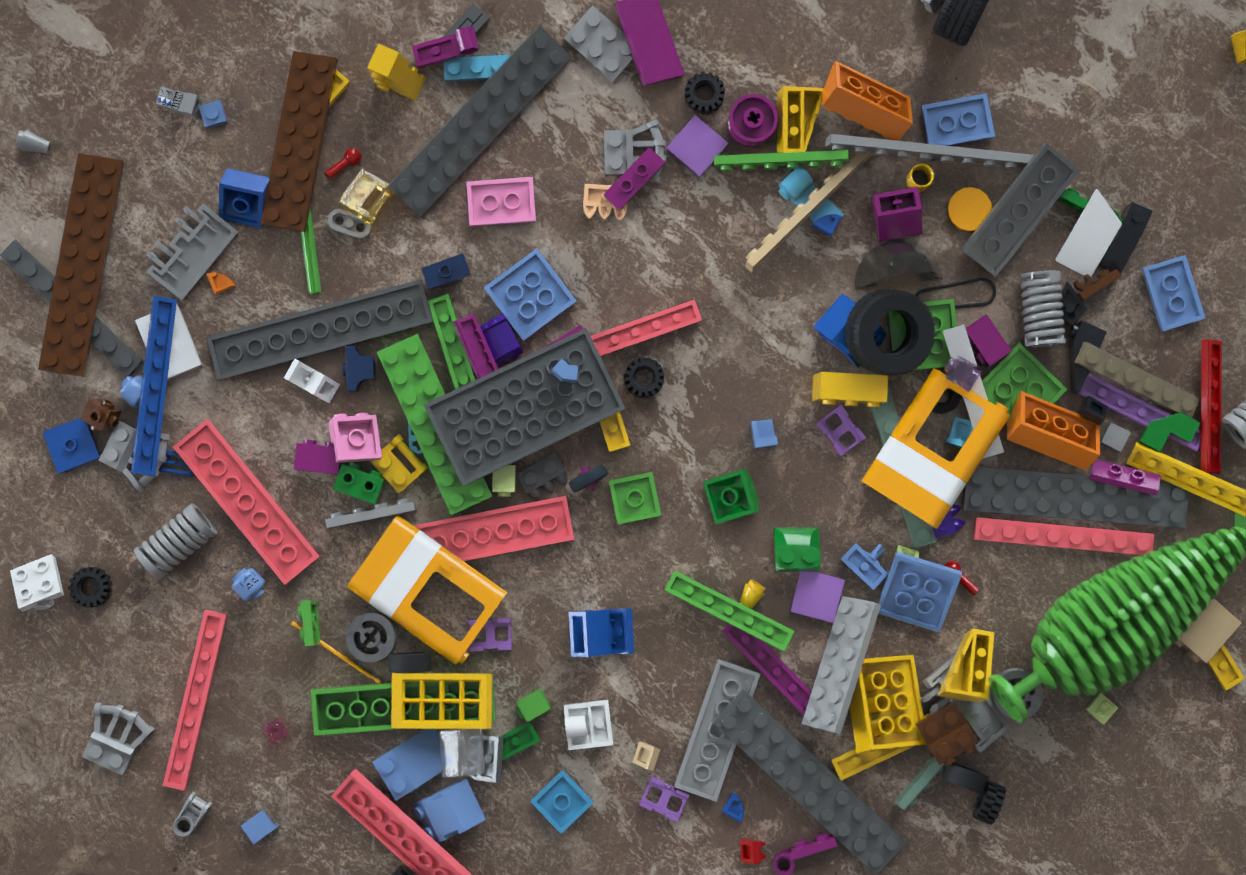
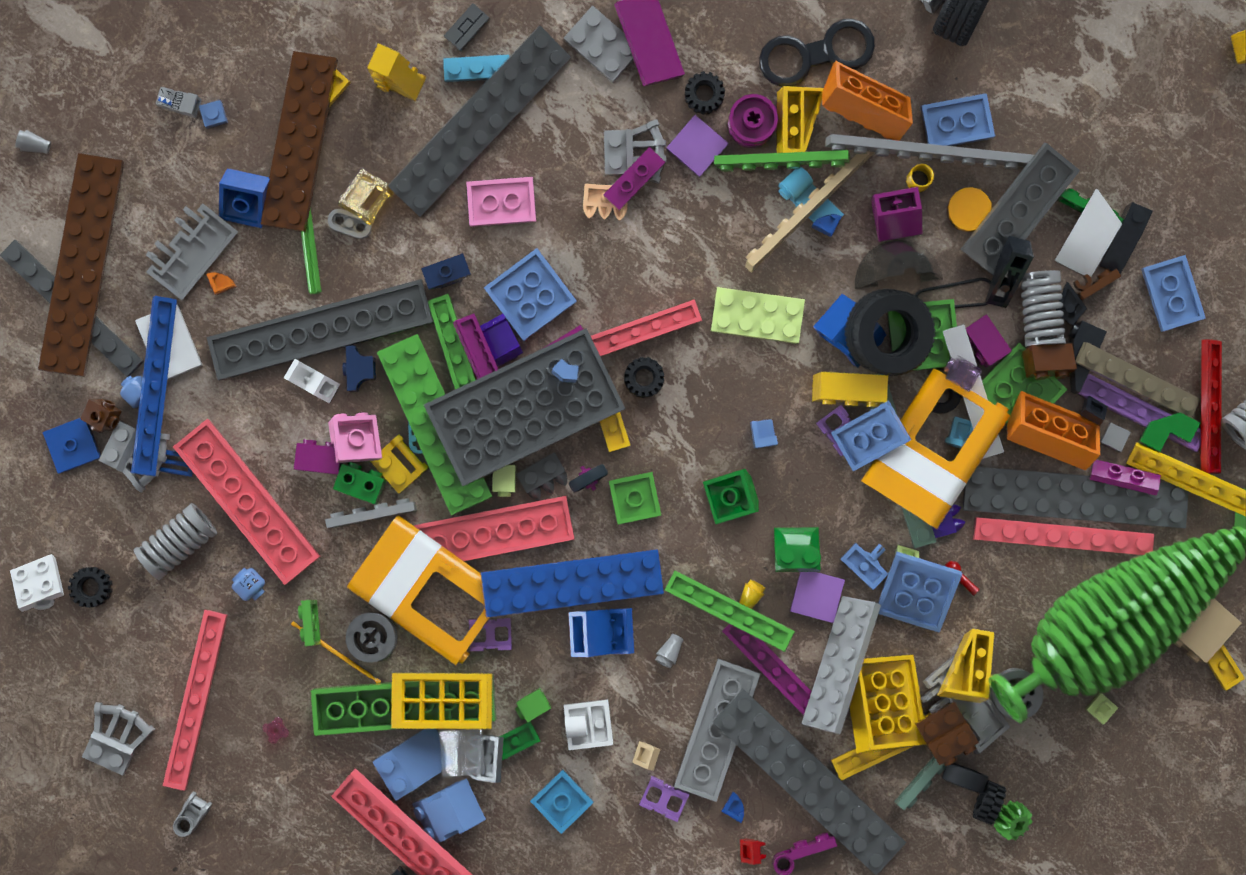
medium blue panel [241,810,279,844] -> none
red bar [324,148,362,180] -> none
black tyre [388,652,431,673] -> none
magenta plate [412,26,479,69] -> none
none -> blue plate [480,549,664,617]
none -> light grey cone [655,633,683,669]
none -> yellowish green plate [711,287,805,344]
none -> black bar [759,19,875,87]
none -> medium blue plate [831,400,911,471]
none -> black slope [985,236,1034,308]
none -> bright green gear [994,801,1033,841]
none -> reddish brown brick [1022,343,1077,380]

